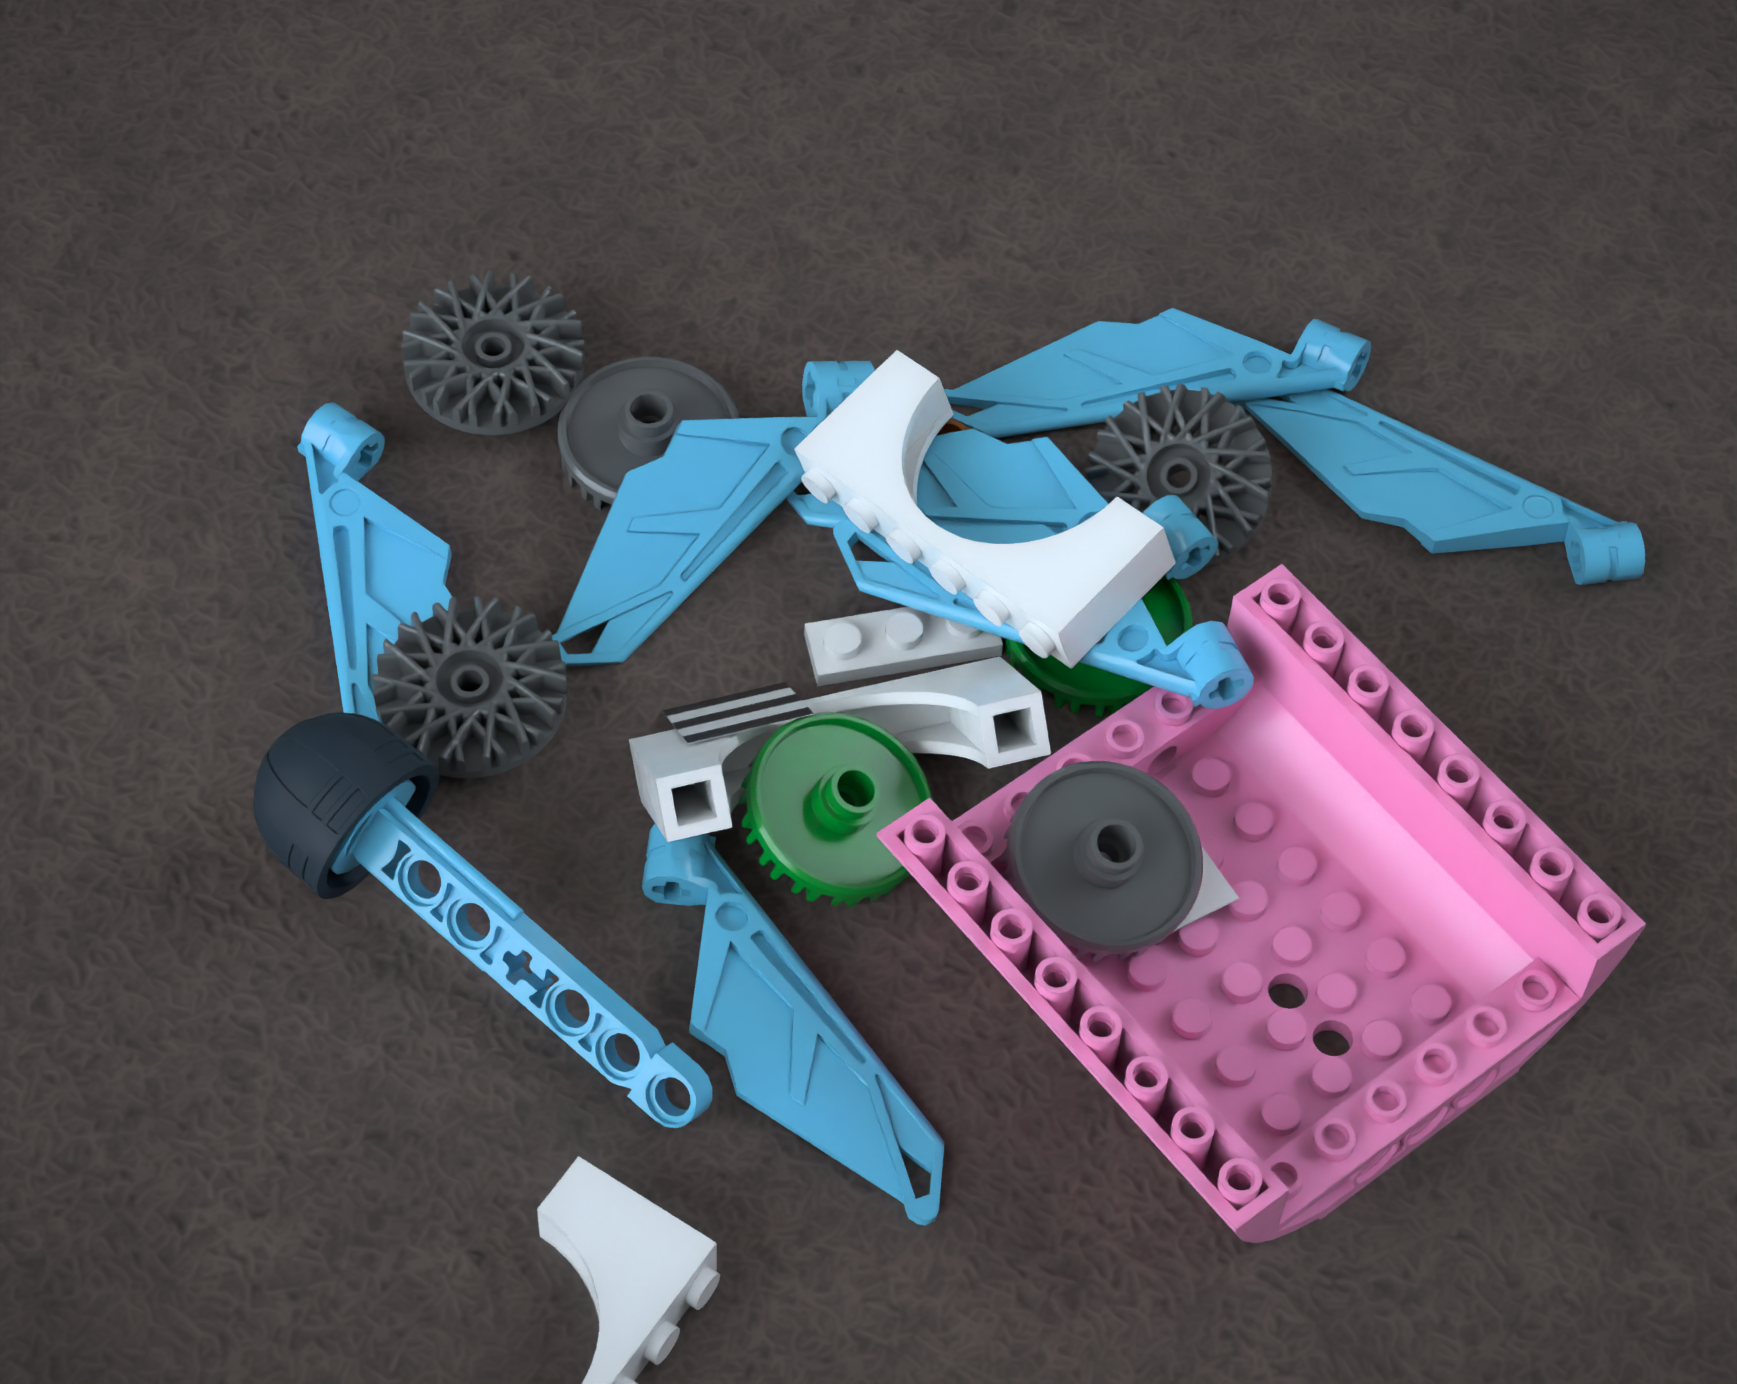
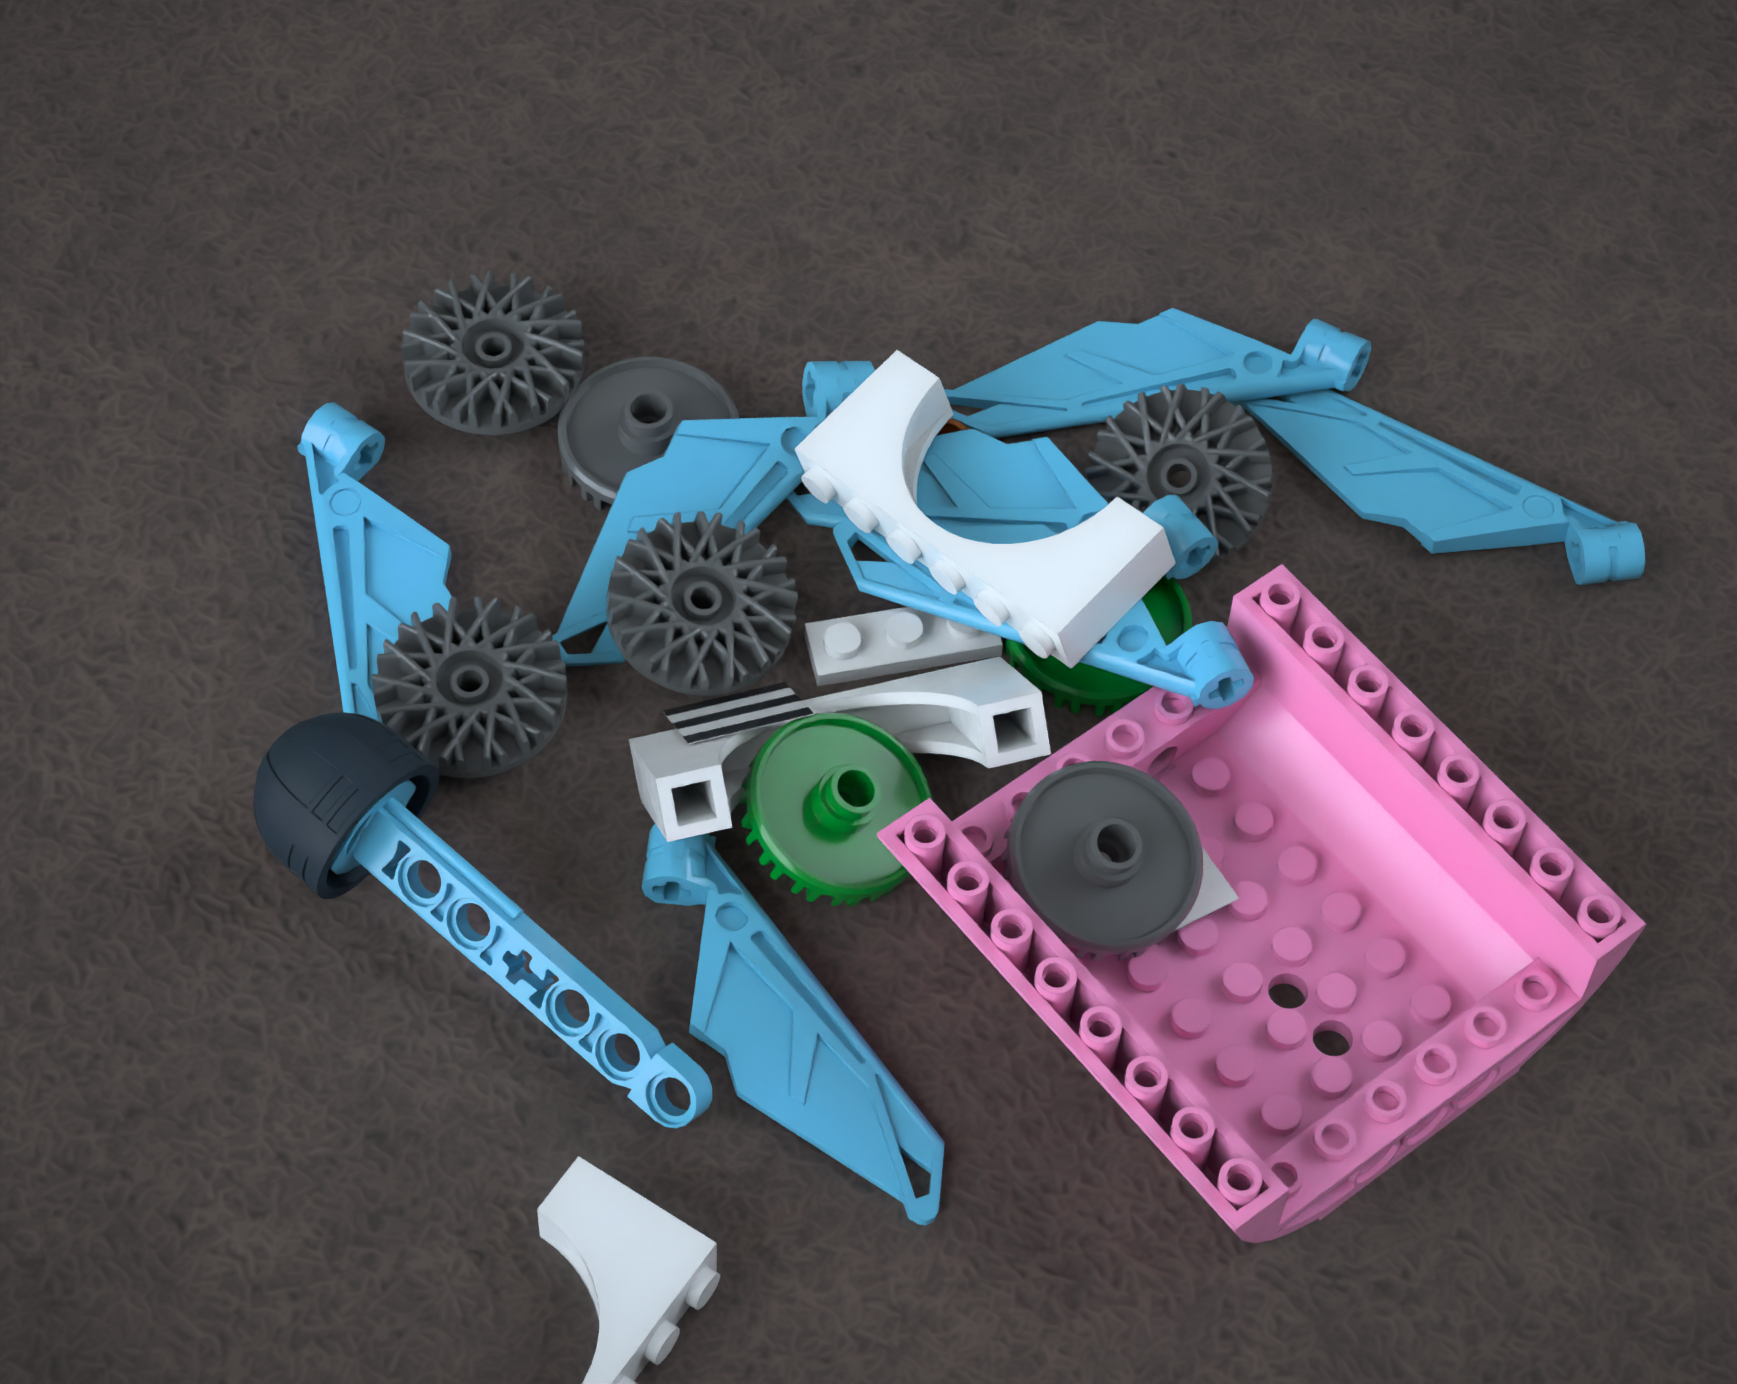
none -> dark grey wheel [606,511,798,696]

